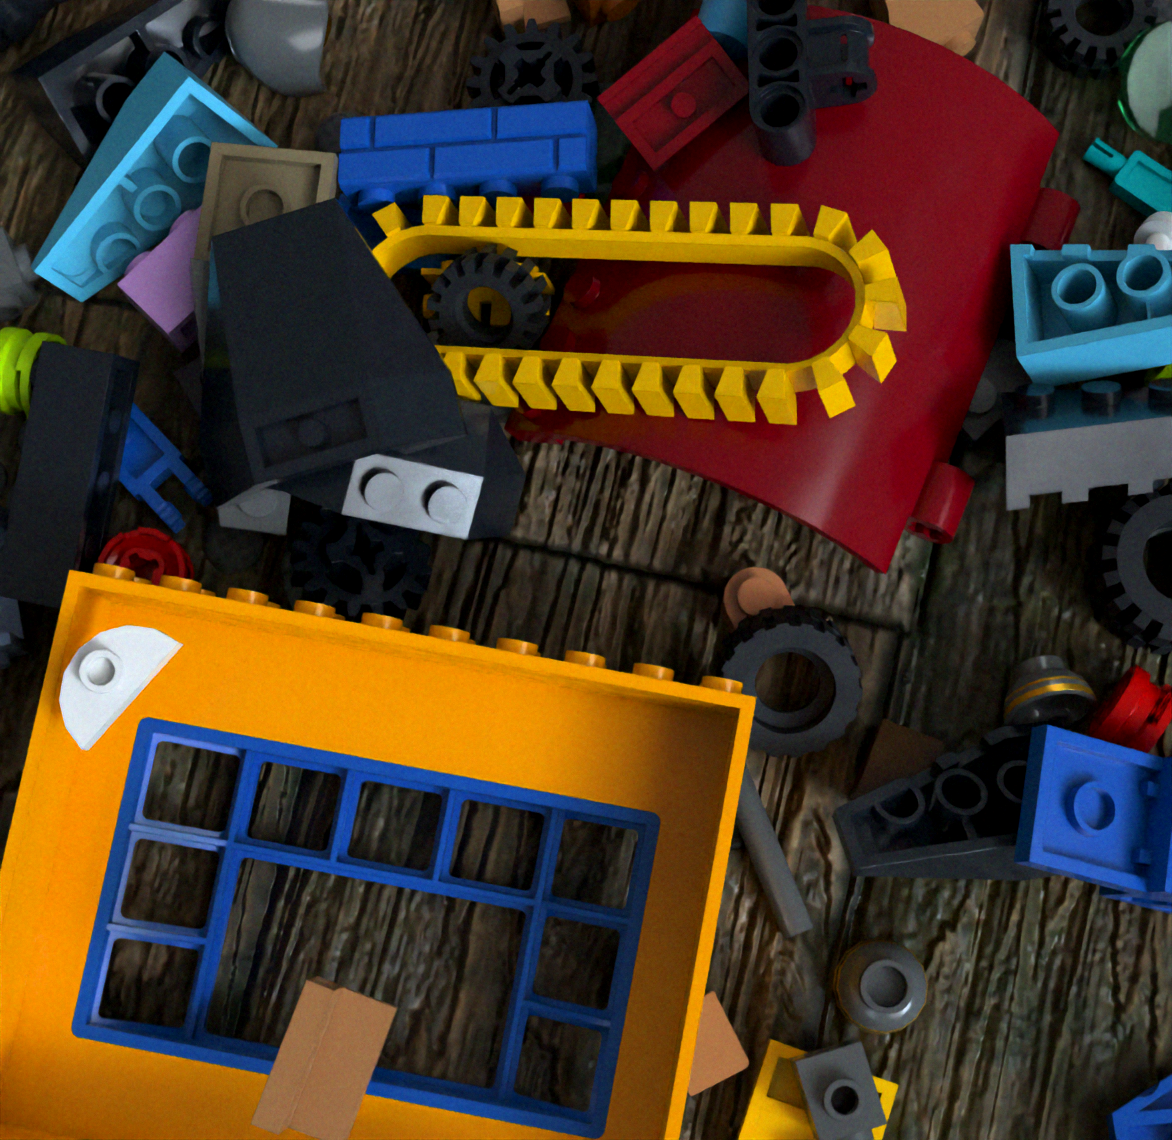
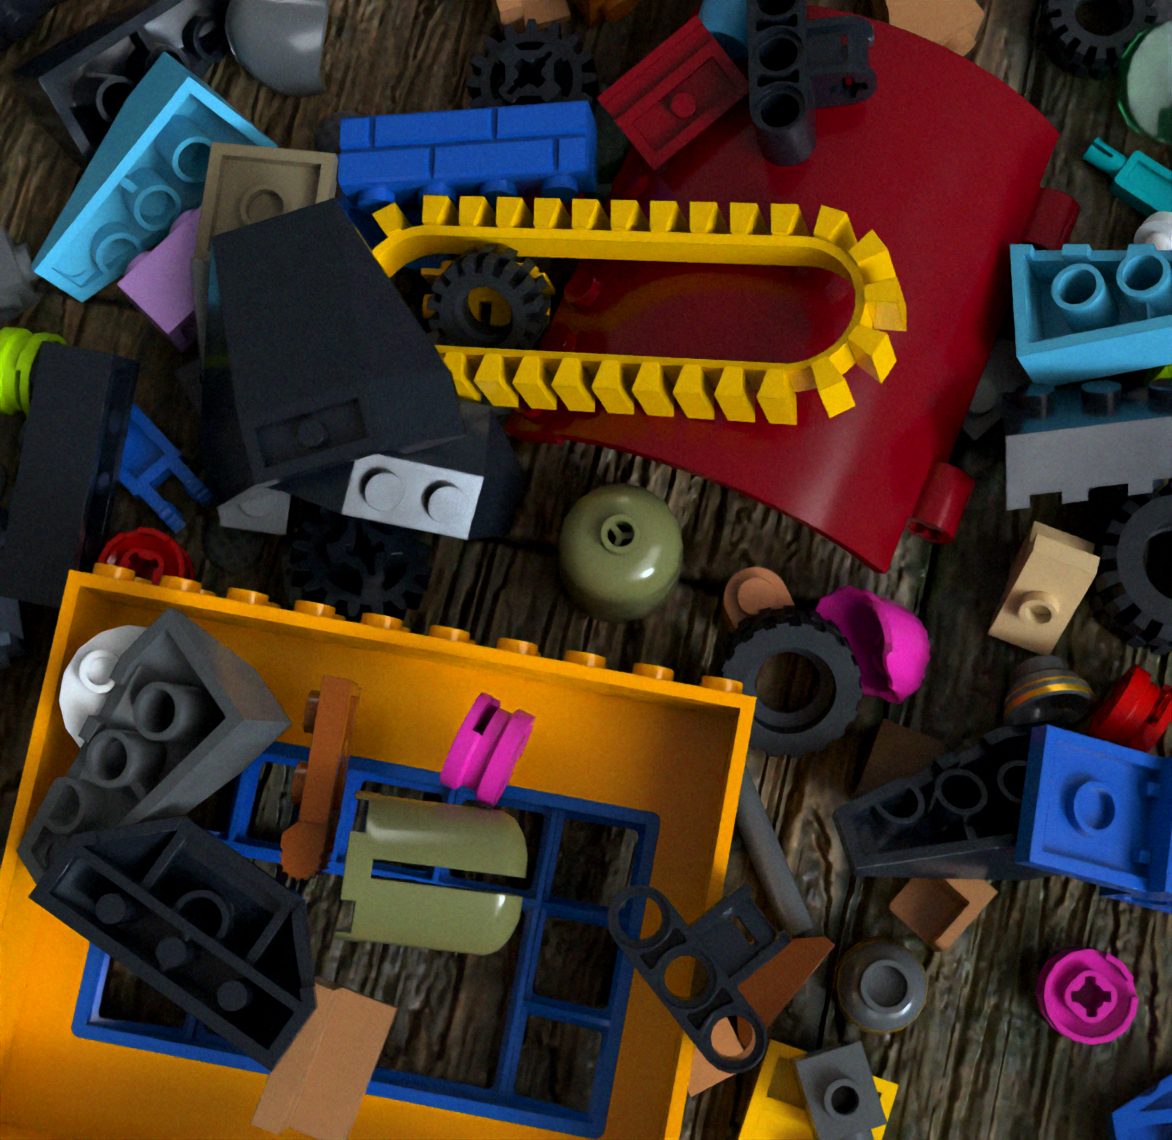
none -> dark grey wedge [16,608,293,885]
none -> black wedge [28,816,318,1072]
none -> dark orange hinge [278,675,361,881]
none -> olive cylinder [334,790,528,956]
none -> dark pink wheel [439,692,536,808]
none -> olive cylinder [557,483,683,625]
none -> black piece [607,881,792,1074]
none -> reddish brown slope [733,936,835,1048]
none -> dark pink hair [816,585,931,704]
none -> medium nougat panel [888,878,998,952]
none -> tan brick [988,521,1100,656]
none -> dark pink wheel [1035,947,1139,1045]

